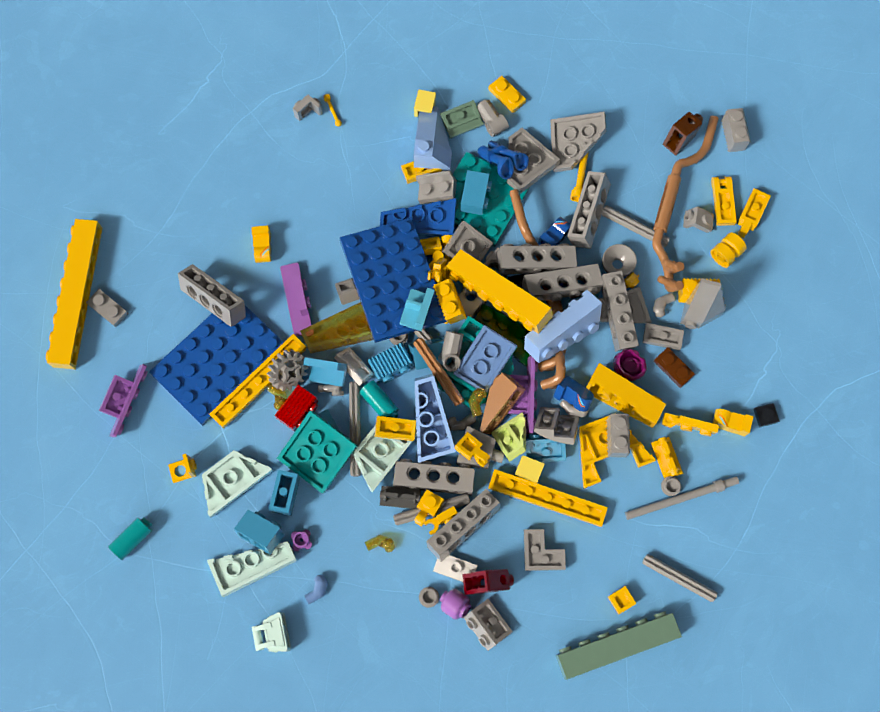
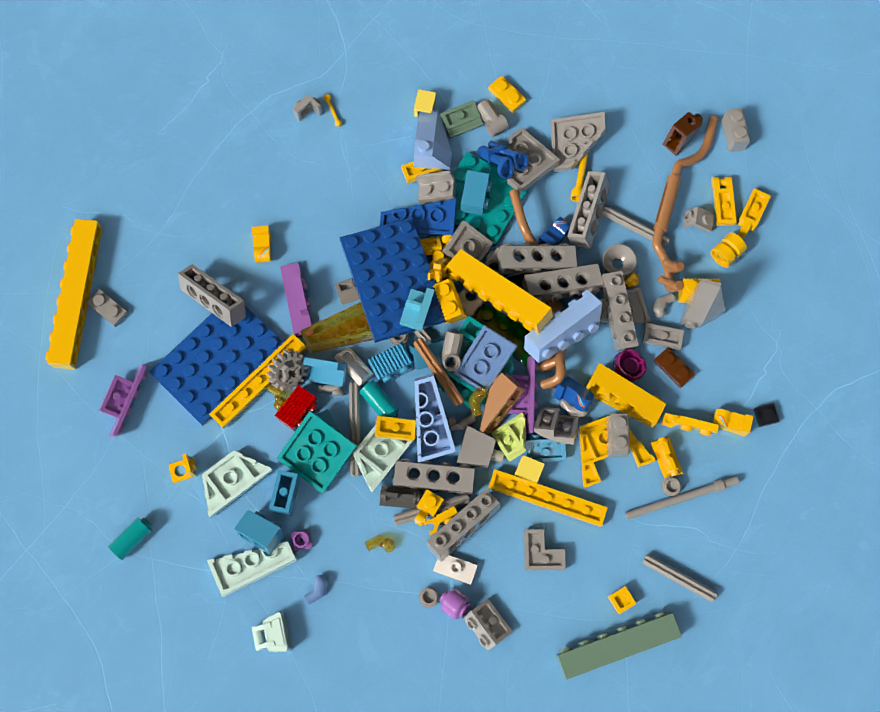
yellow plate [454,432,490,467] -> none
dark red torso [462,569,514,595] -> none

